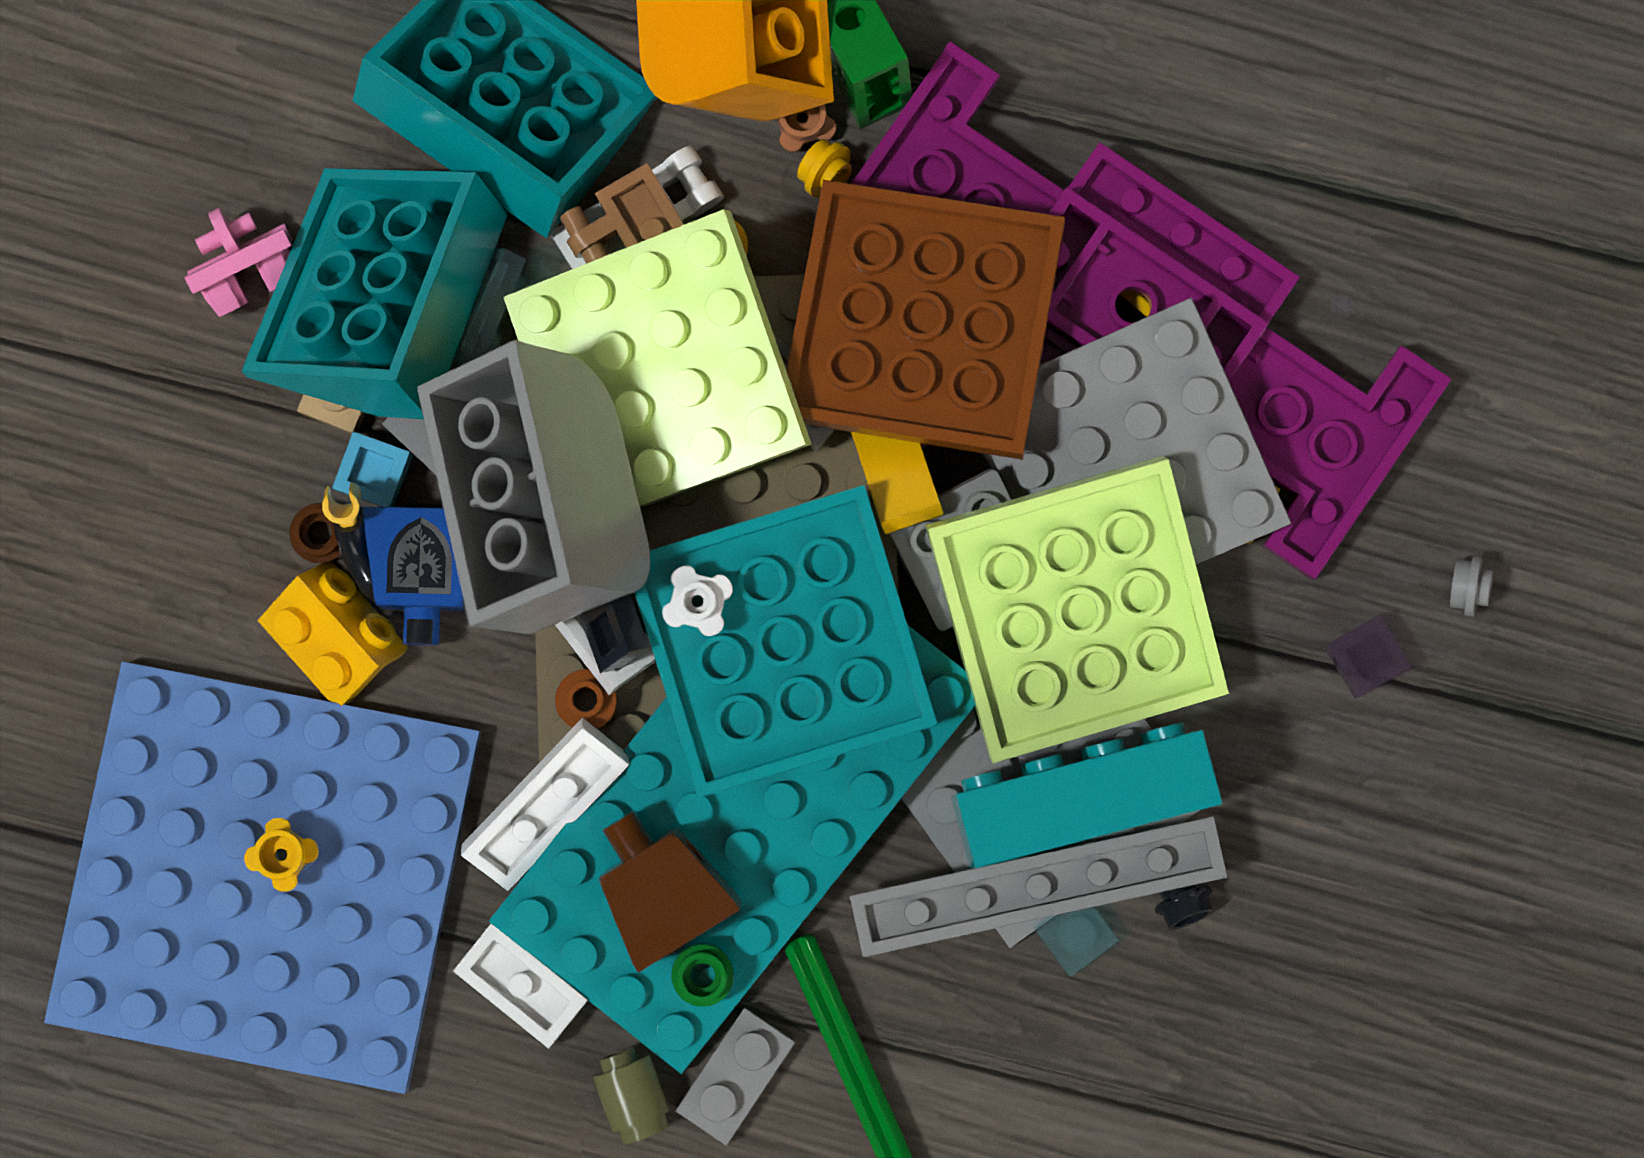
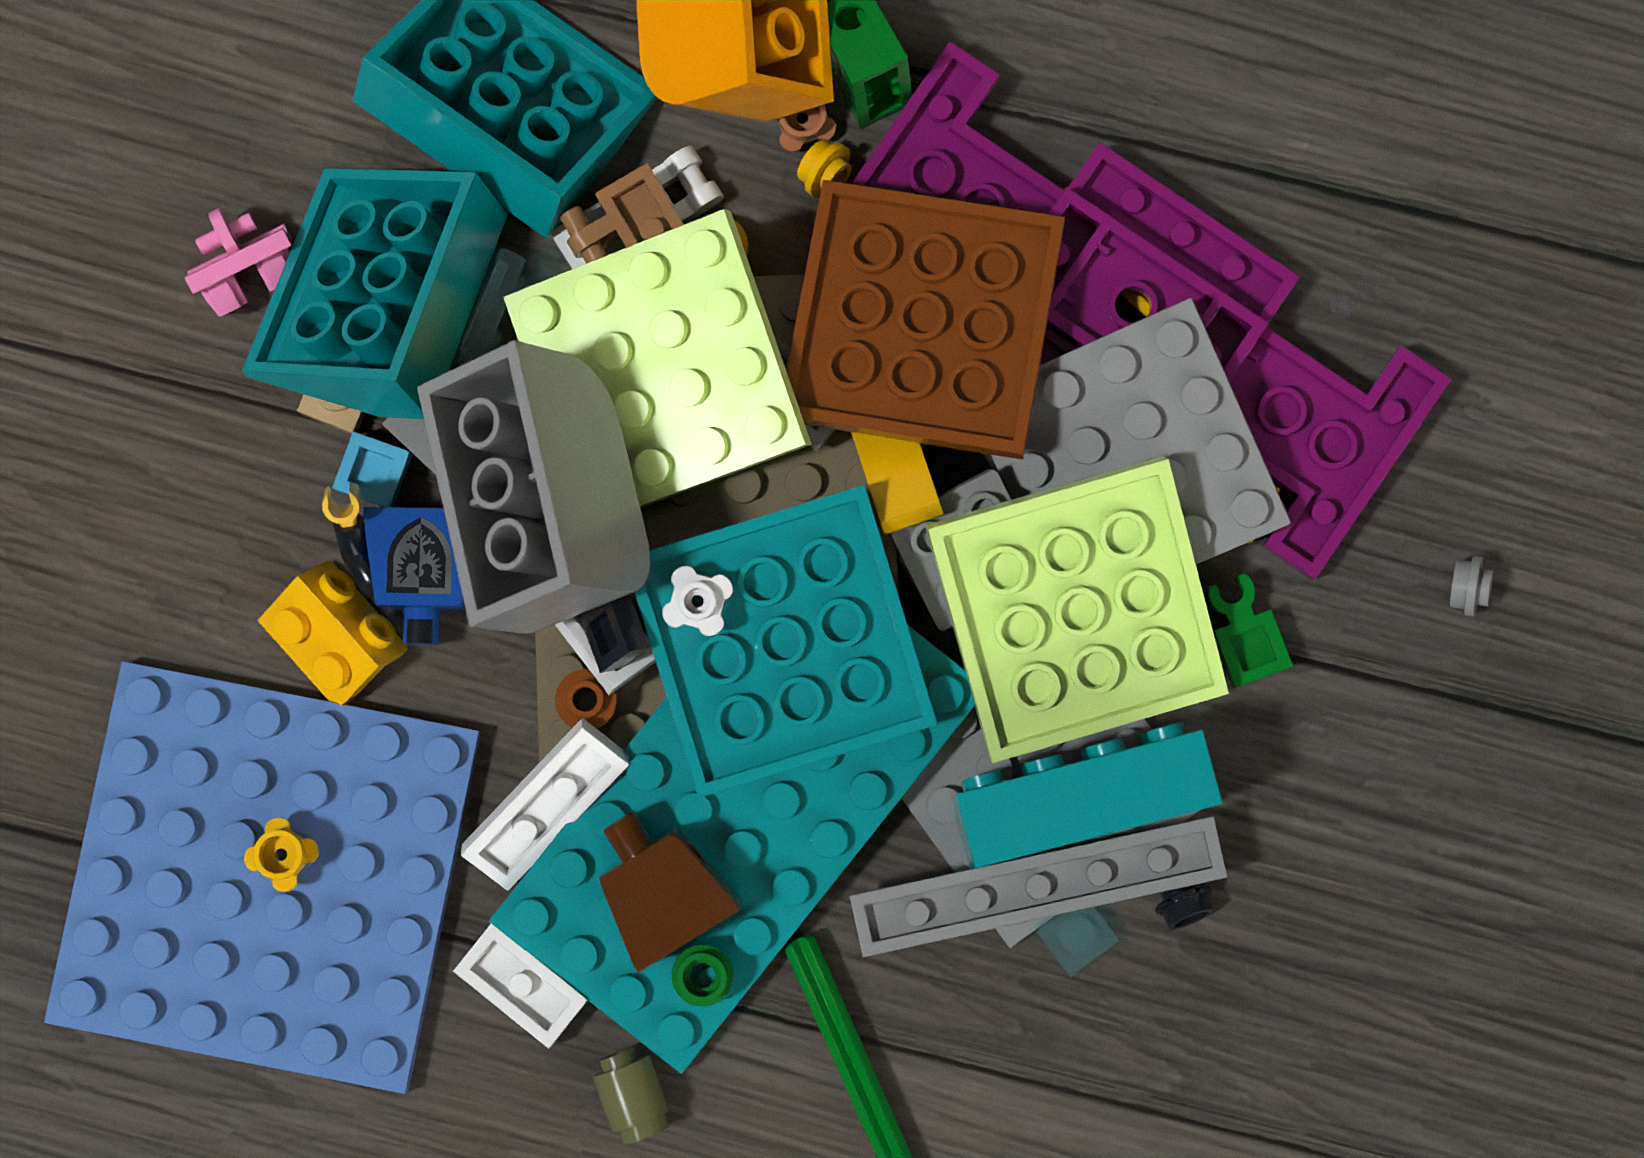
reddish brown plate [289,503,341,564] -> none
light grey plate [676,1007,795,1146] -> none
clear purple plate [1324,614,1411,699] -> none
none -> green plate [1206,573,1293,689]

